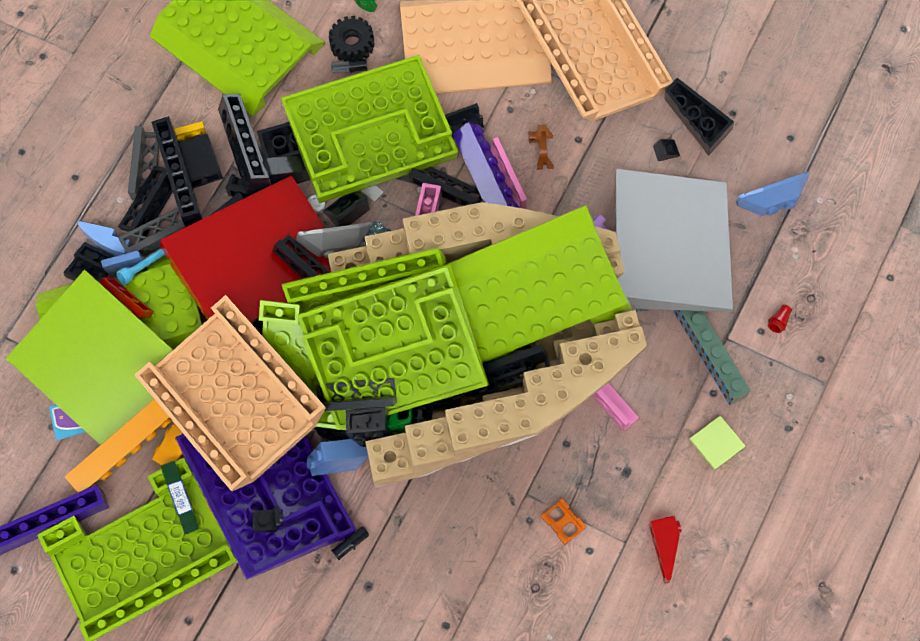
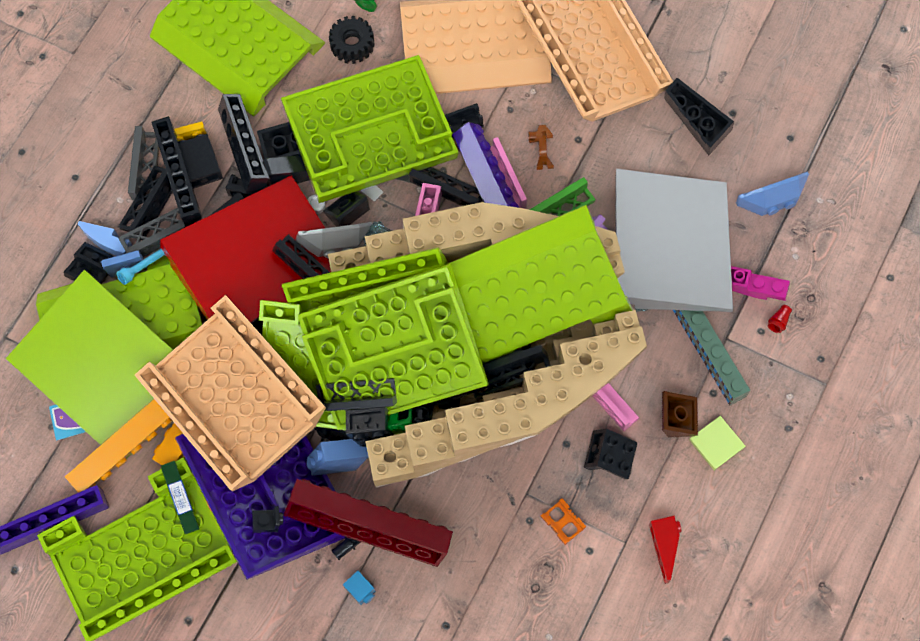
red plate [99,278,154,319] -> none
black axle [331,59,367,74] -> none
black slope [653,139,680,161] -> none
none -> dark red brick [283,479,453,567]
none -> dark azure brick [343,571,376,605]
none -> bright green fence [529,177,596,216]
none -> black bracket [584,428,637,479]
none -> reddish brown slope [662,391,698,438]
none -> dark pink slope [731,266,790,301]

